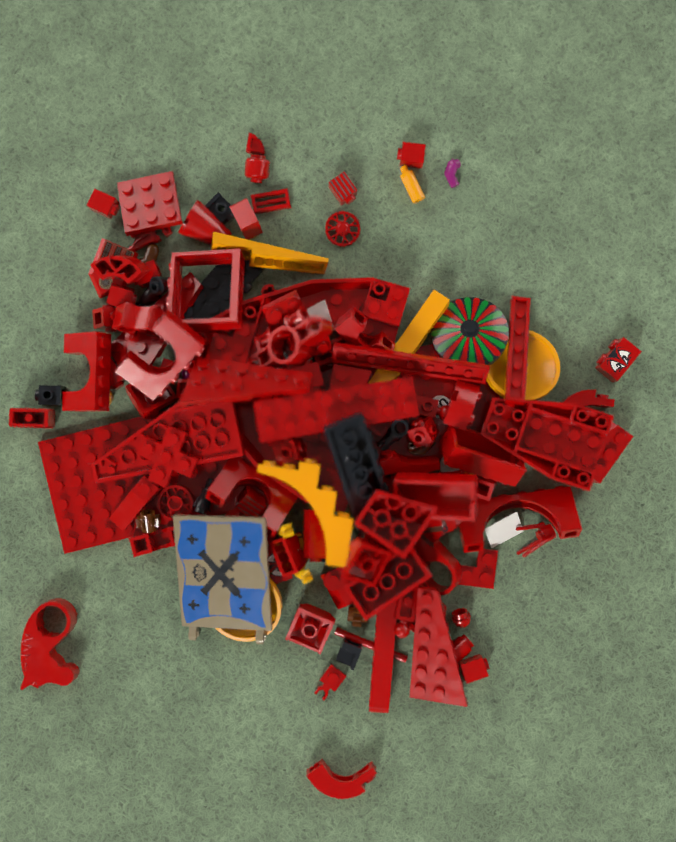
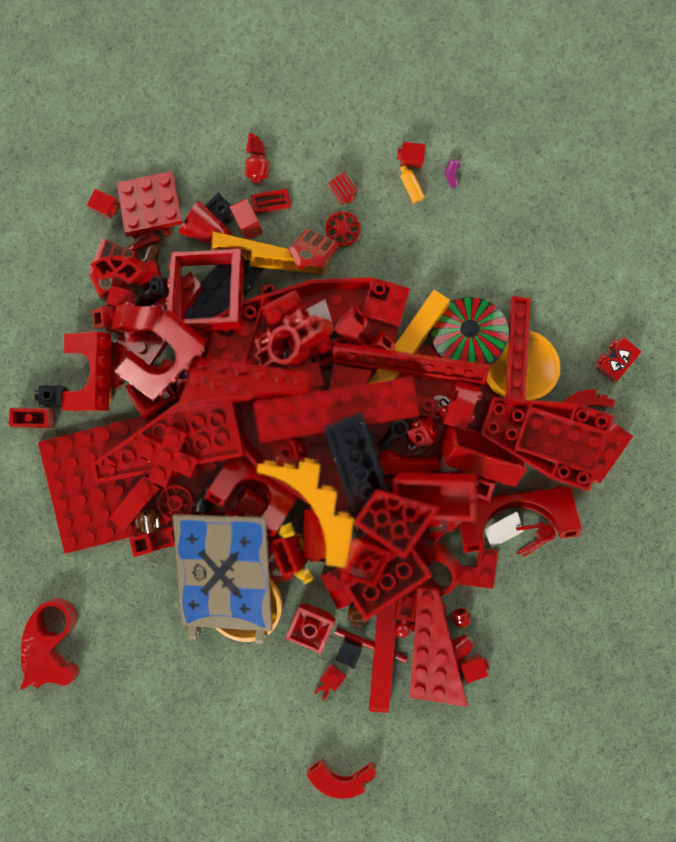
none -> red tile [288,229,338,269]

